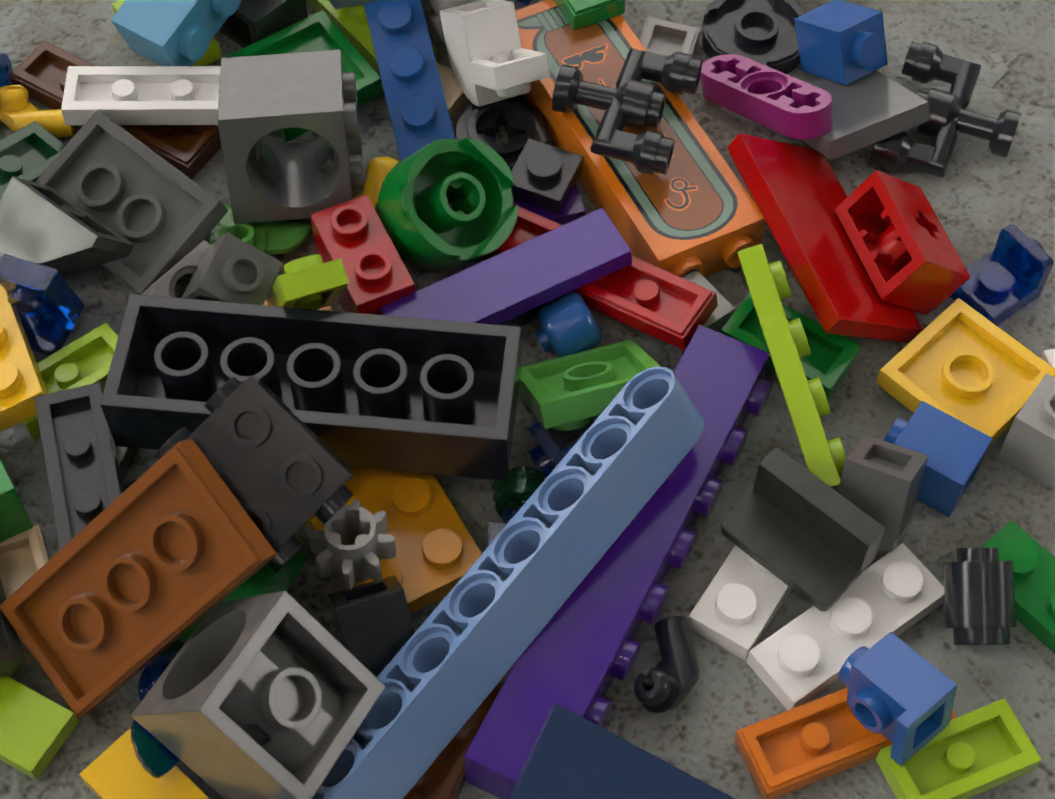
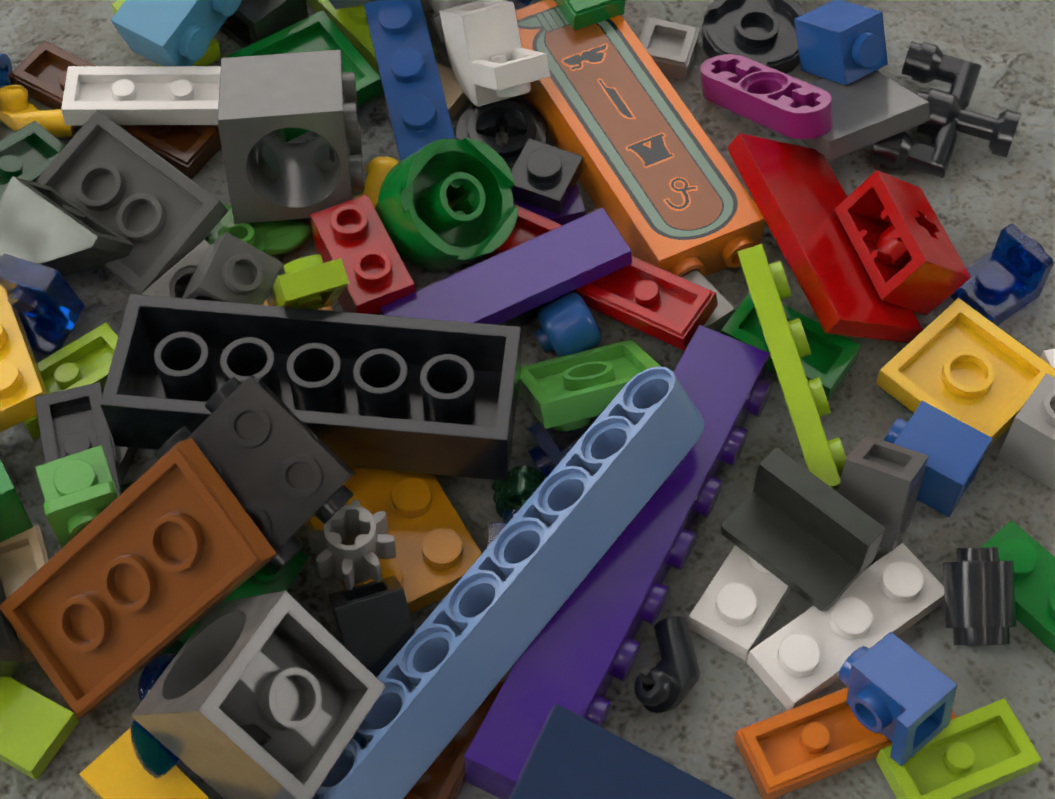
black piece [552,48,703,175] -> none
none -> bright green bracket [35,445,119,547]

